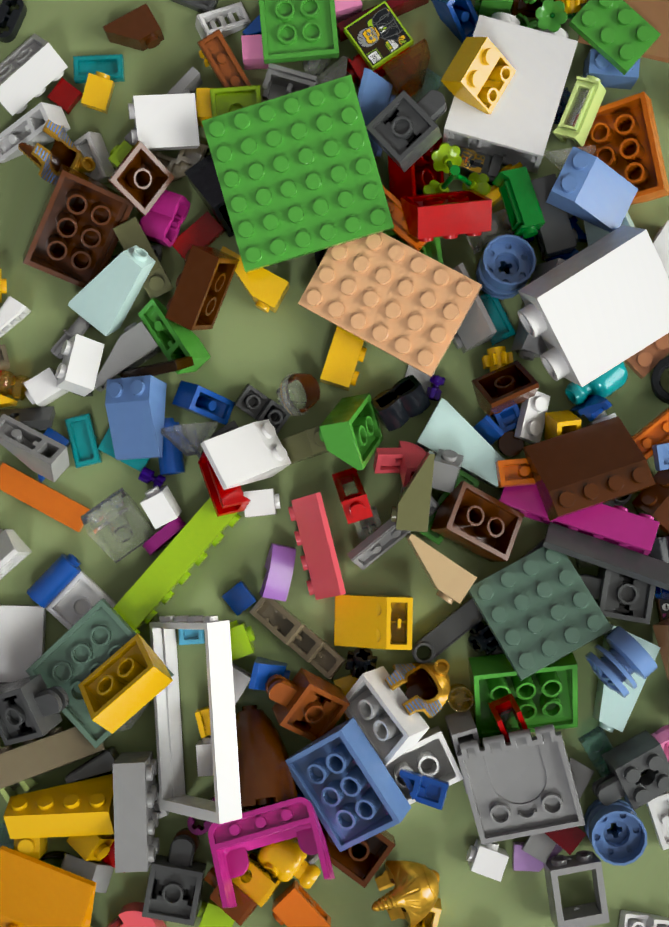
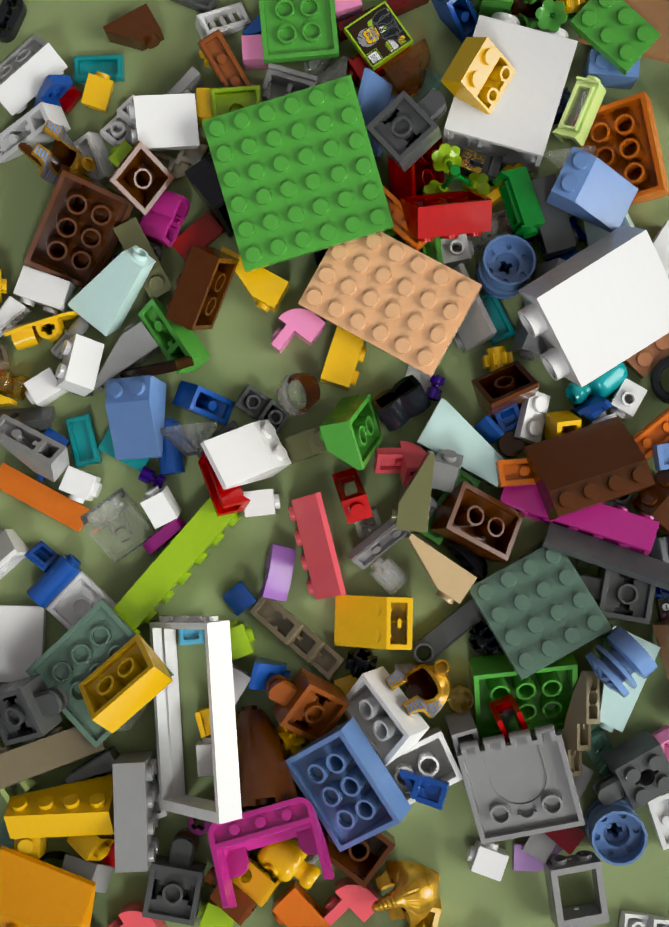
none -> yellow panel [3,311,79,350]
none -> white brick [13,265,77,315]
none -> blue slope [24,541,60,572]
none -> blue slope [33,75,73,108]
none -> white brick [59,466,102,504]
none -> white slope [100,94,135,147]
none -> bright pink brick [271,308,326,354]
none -> yellow gear [277,725,306,755]
none -> coral brick [323,877,382,926]
none -> clear slope [369,556,409,596]
none -> white brick [440,234,474,268]
none -> black tile [445,540,488,582]
none -> dark tan slope [562,671,600,777]
none -> white brick [608,378,648,420]

